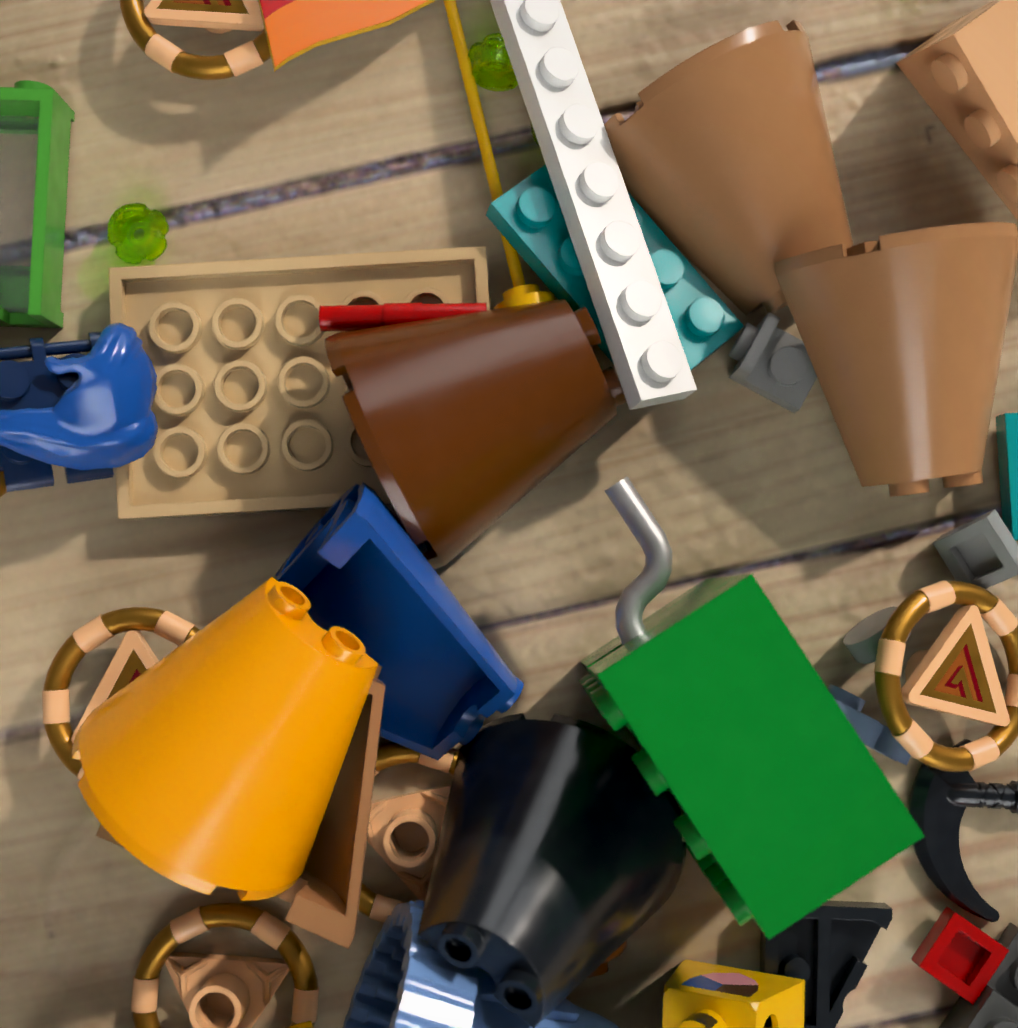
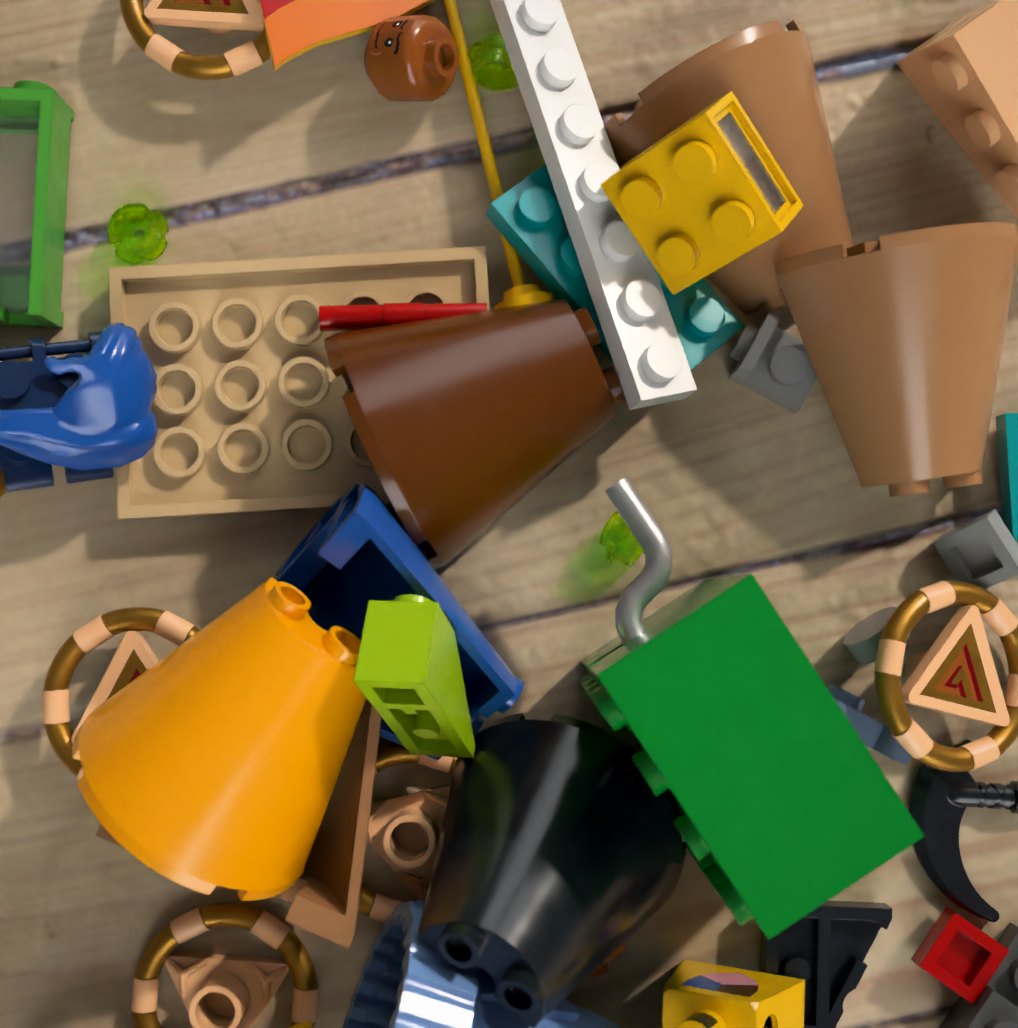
none -> lime slope [353,594,475,758]
none -> dark orange head [364,15,459,102]
none -> clear neon green plate [599,511,643,567]
none -> yellow piece [600,91,804,295]

